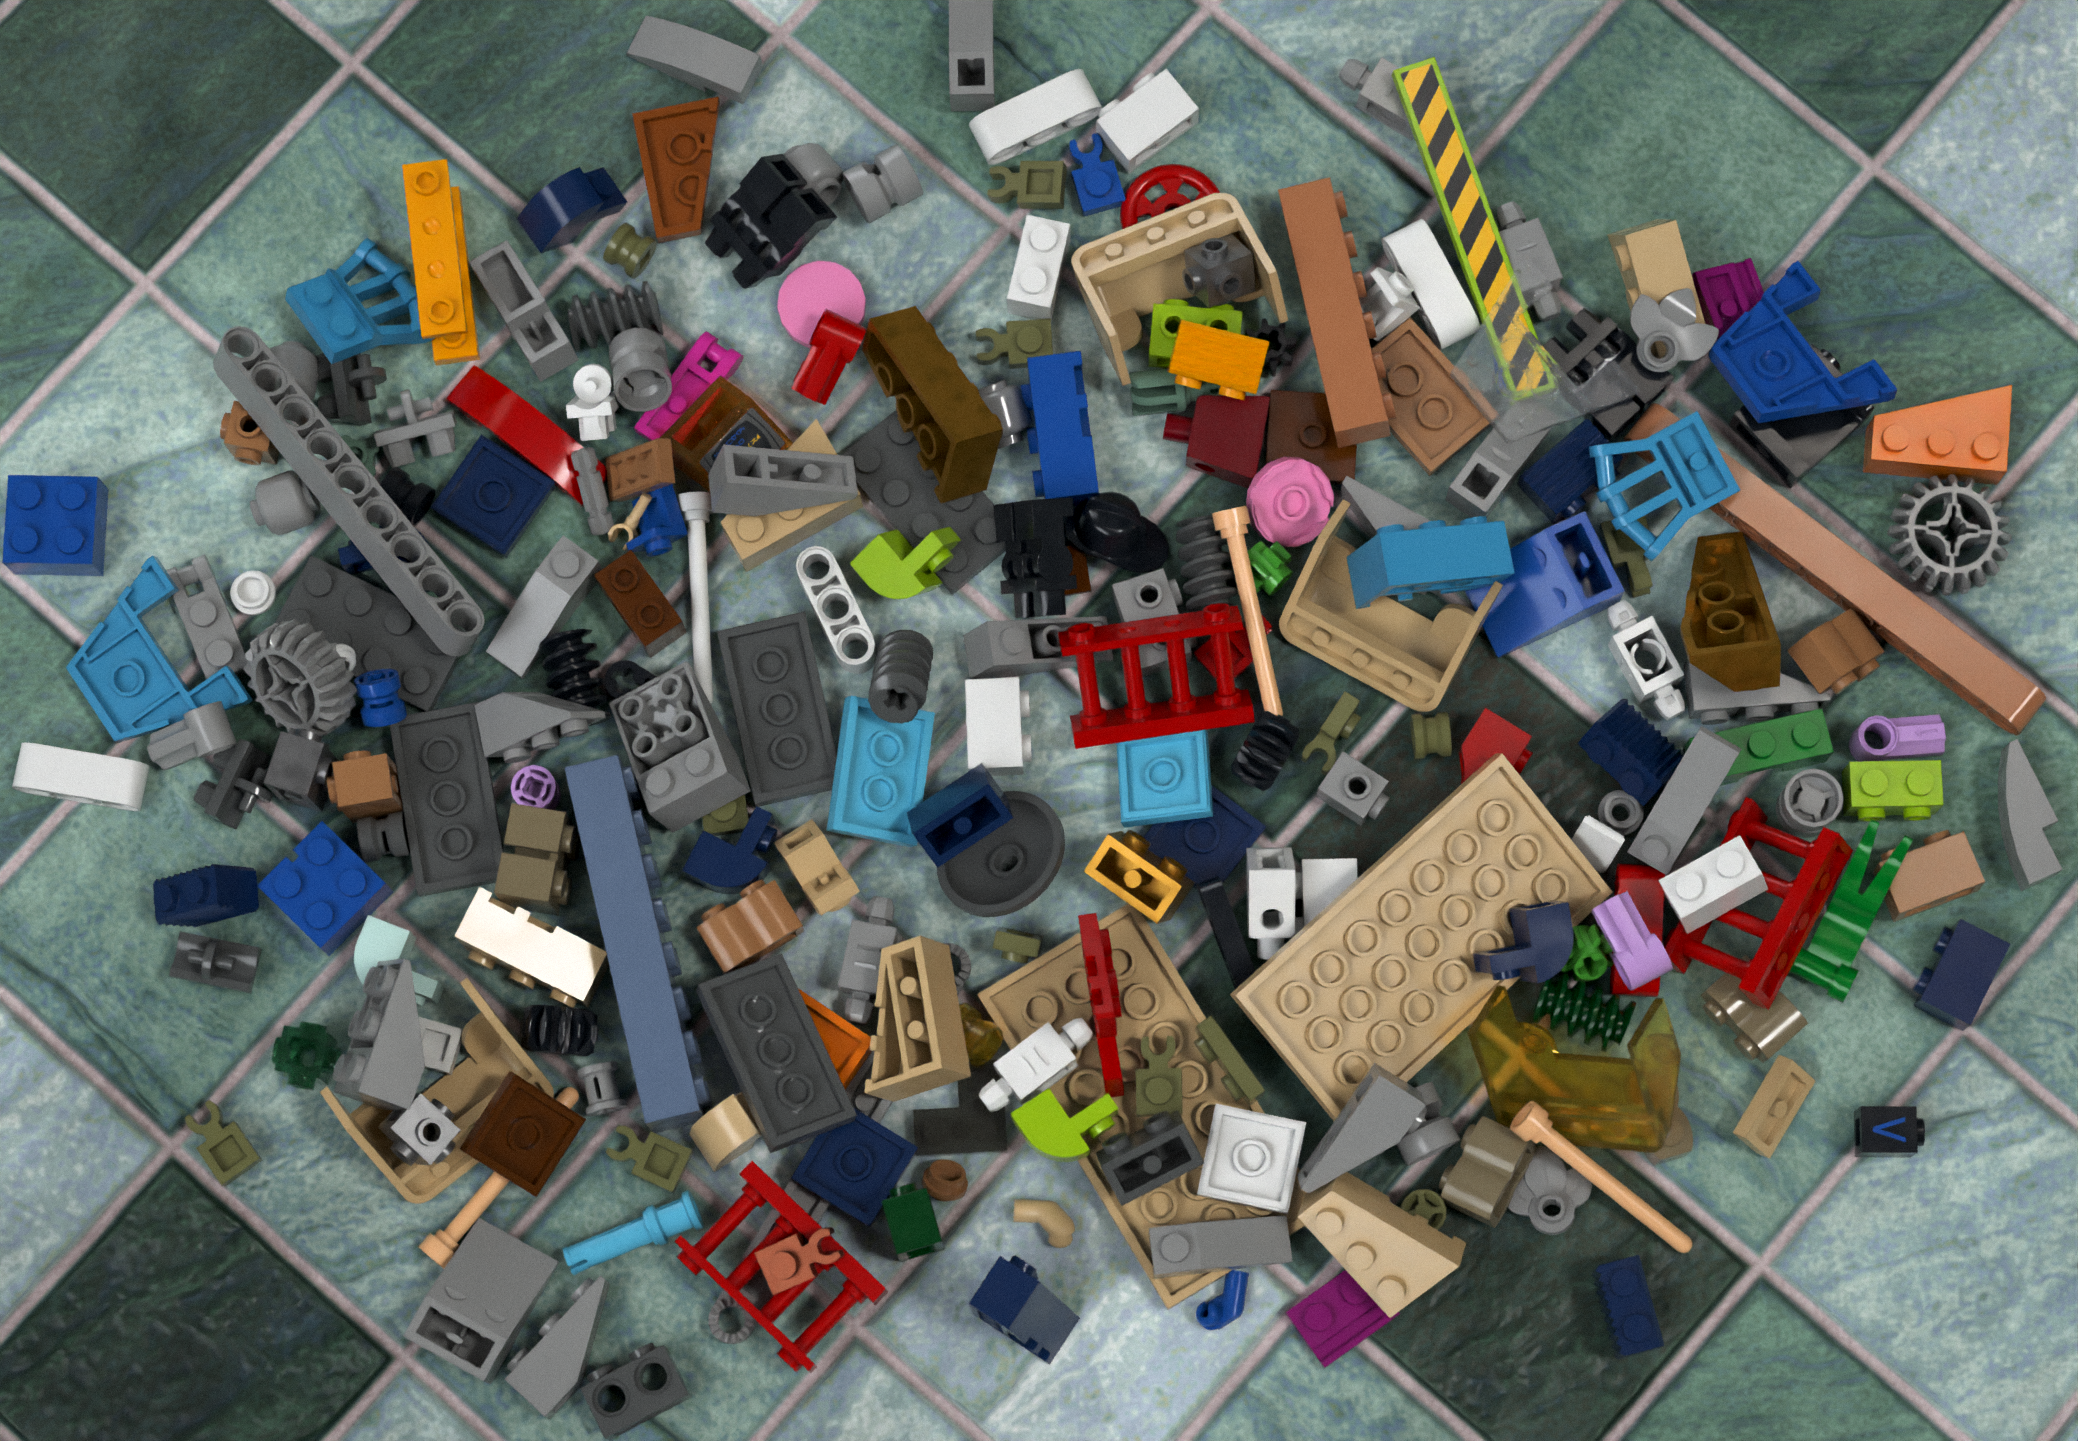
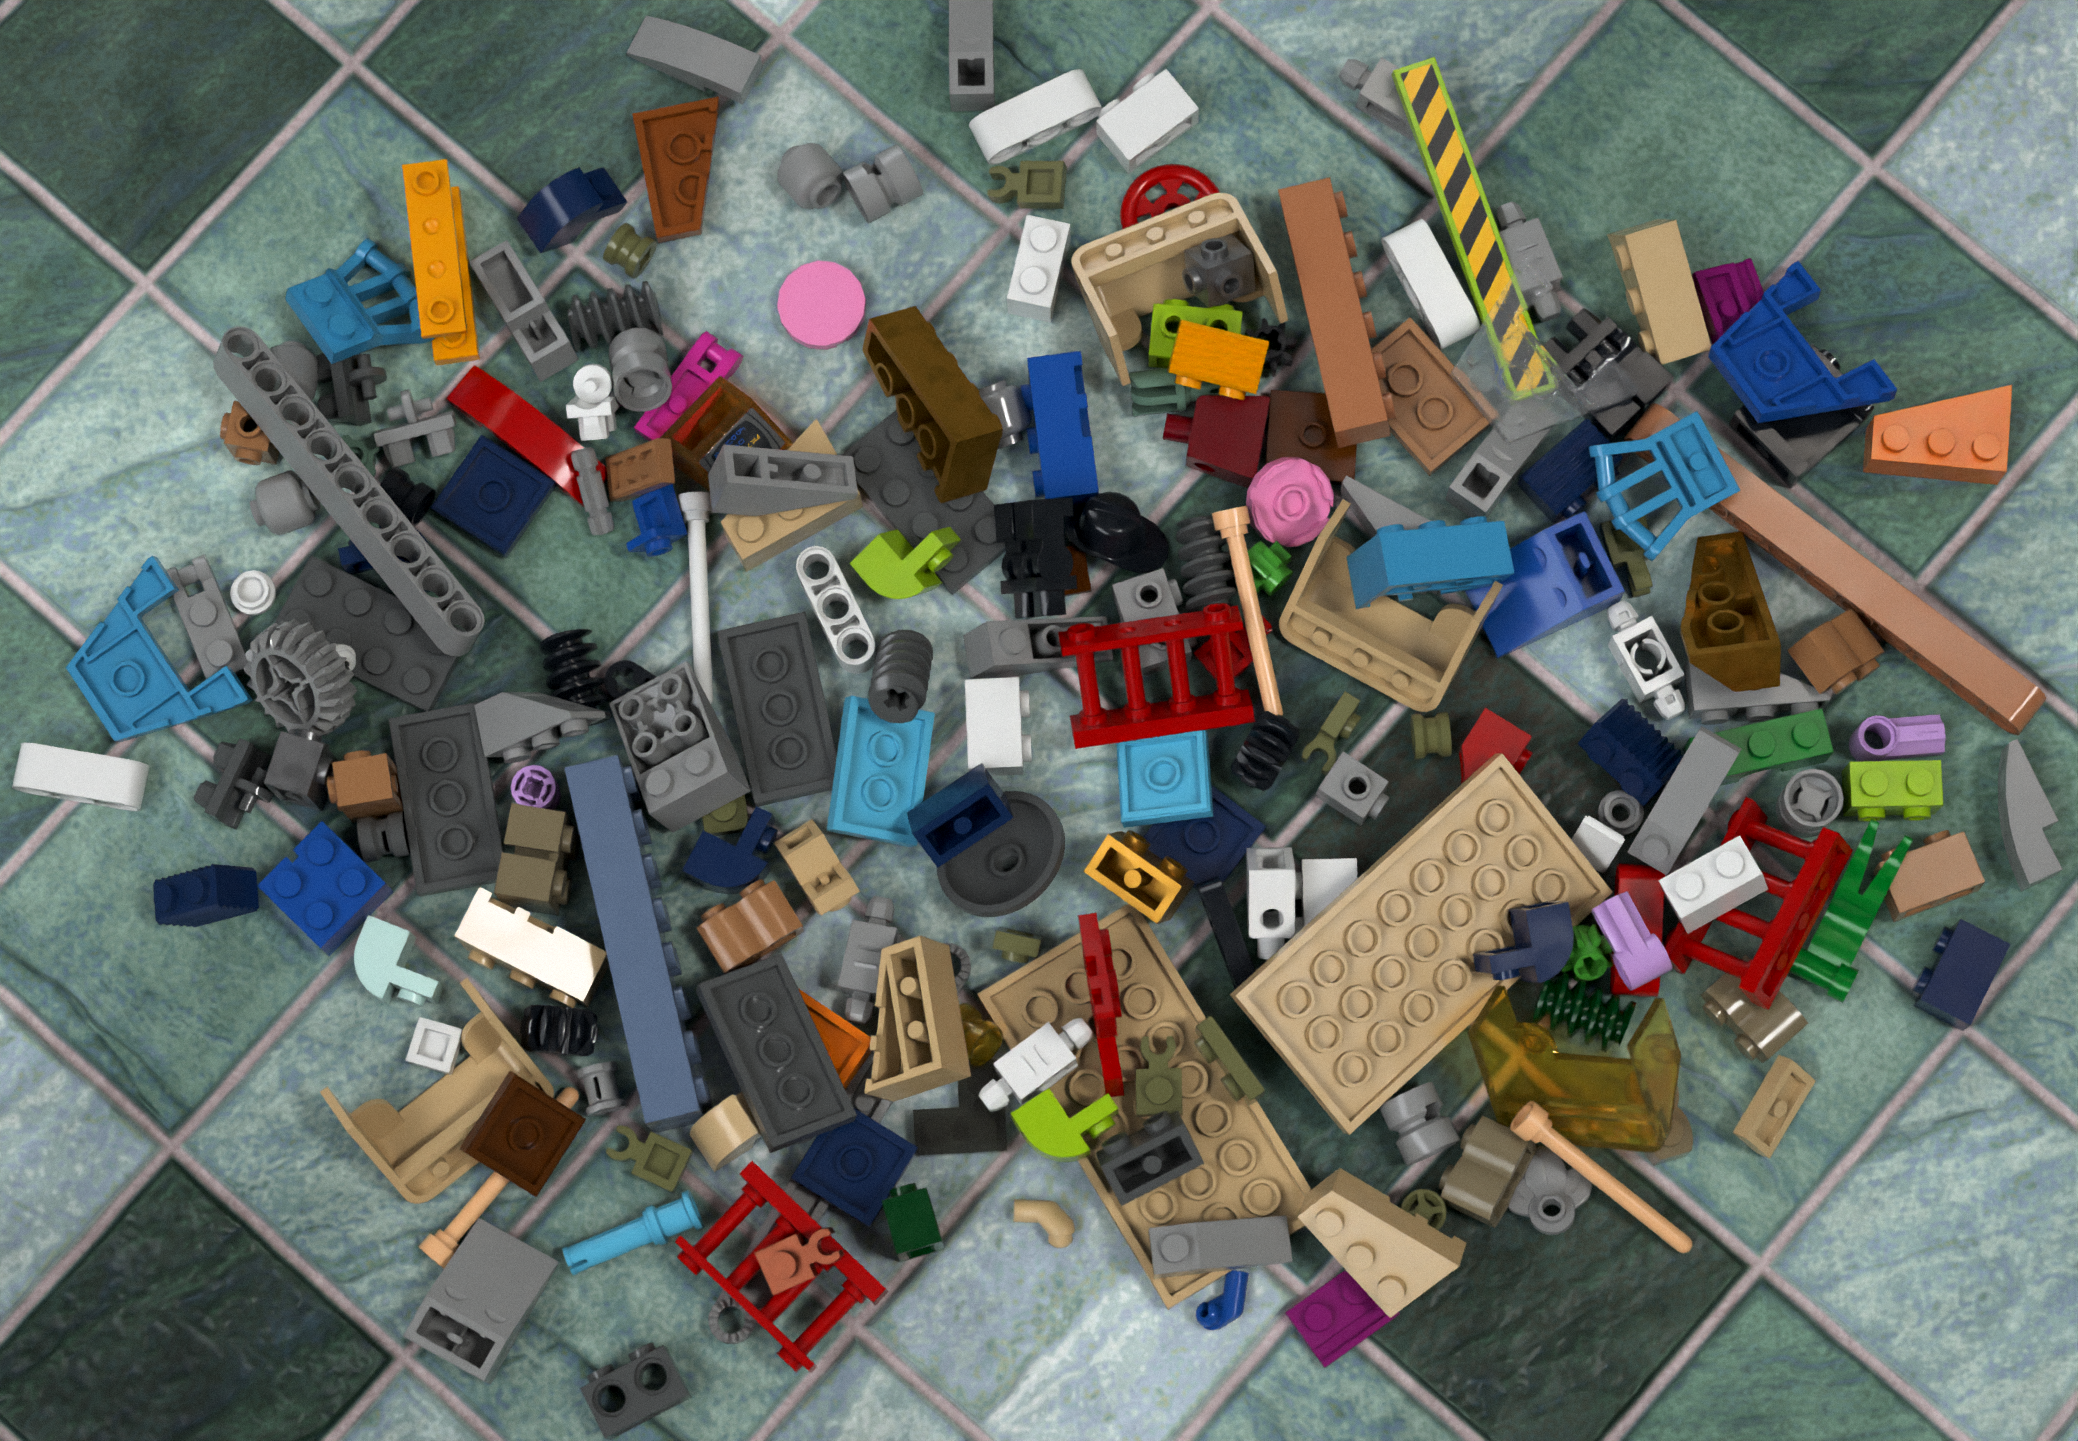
blue brick [2,475,109,576] -> none
light grey piece [147,701,237,770] -> none
dark grey hips [169,931,262,994] -> none
olive plate [185,1100,262,1187] -> none
clear green brick [272,1021,342,1090] -> none
light grey slope [333,959,425,1110] -> none
blue wheel [354,669,407,727] -> none
flat silver brick [378,1093,461,1166] -> none
light grey slope [486,535,602,679] -> none
light grey slope [505,1276,610,1419] -> none
reddish brown brick [594,550,687,658] -> none
tan hand [608,493,652,551] -> none
black hips [705,154,837,289] -> none
red piece [791,309,867,405] -> none
medium nougat plate [922,1159,968,1202] -> none
dark blue wedge [969,1255,1080,1365] -> none
olive plate [976,319,1053,369] -> none
blue plate [1069,133,1126,217] -> none
white tile [1197,1104,1306,1214] -> none
light grey slope [1297,1063,1426,1194] -> none
white bracket [1359,267,1420,342] -> none
dark blue brick [1590,1255,1665,1359] -> none
light grey plate [1630,288,1719,372] -> none
black brick [1854,1106,1925,1158] -> none
light grey gear [1887,474,2012,596] -> none

